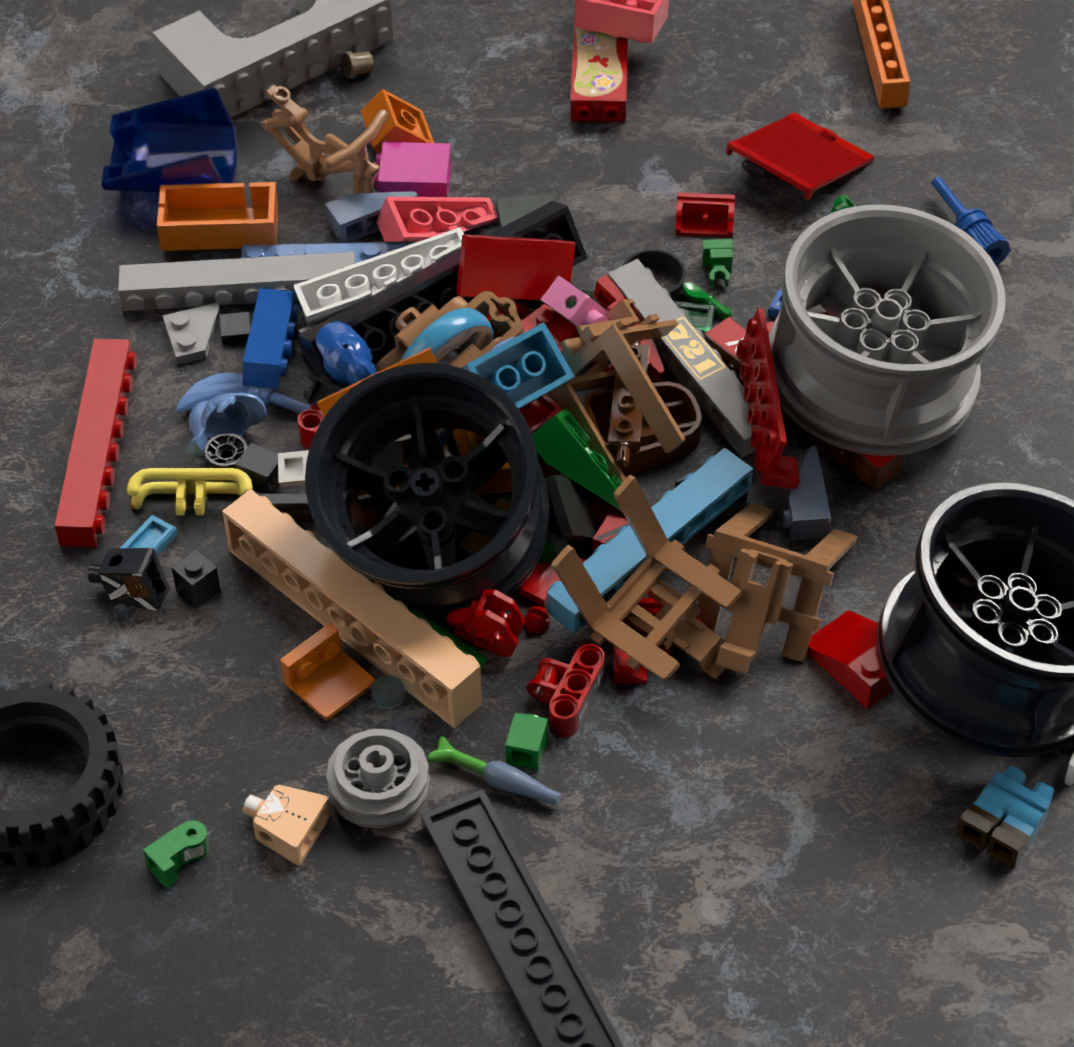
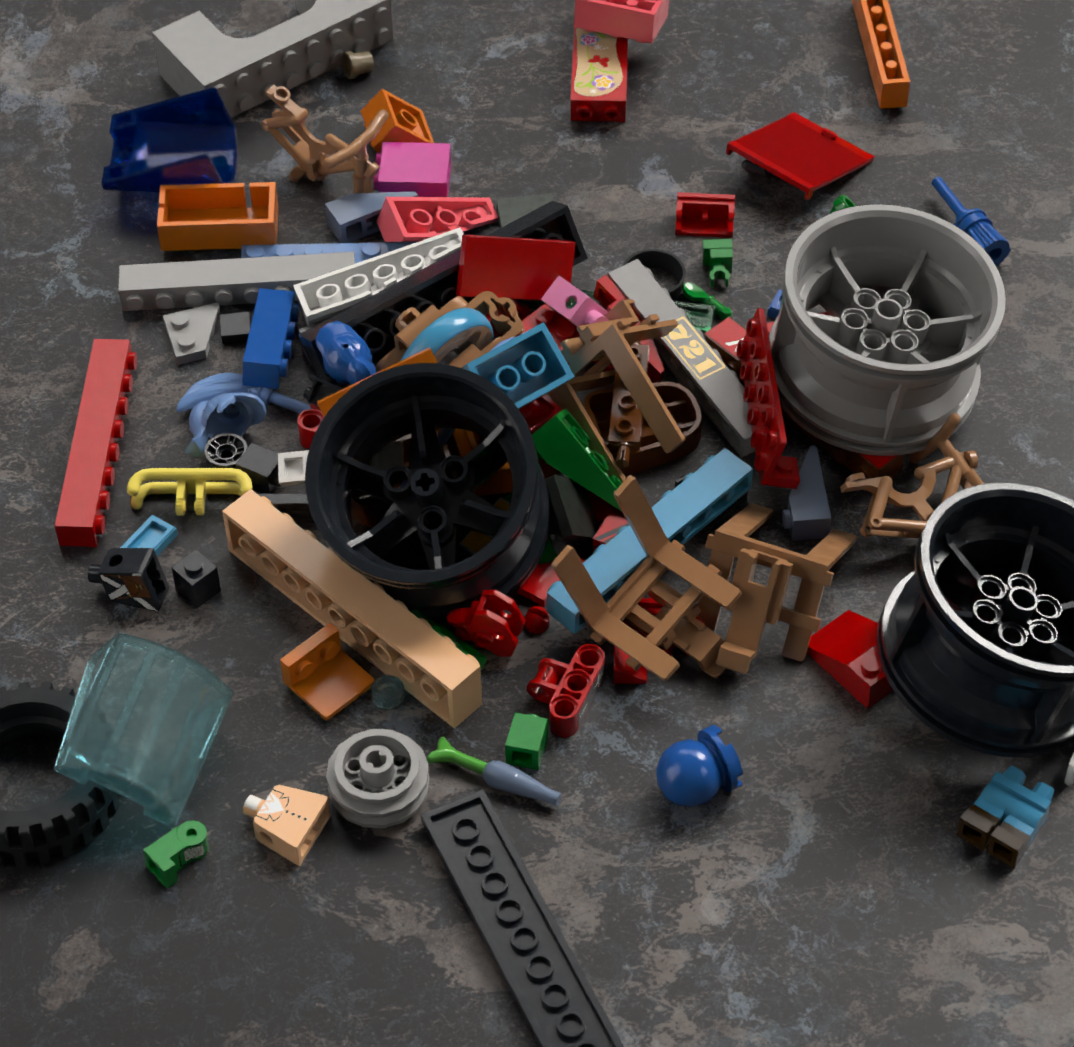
none -> clear light blue windscreen [53,633,234,828]
none -> blue tile [656,725,743,808]
none -> medium nougat piece [840,413,984,539]

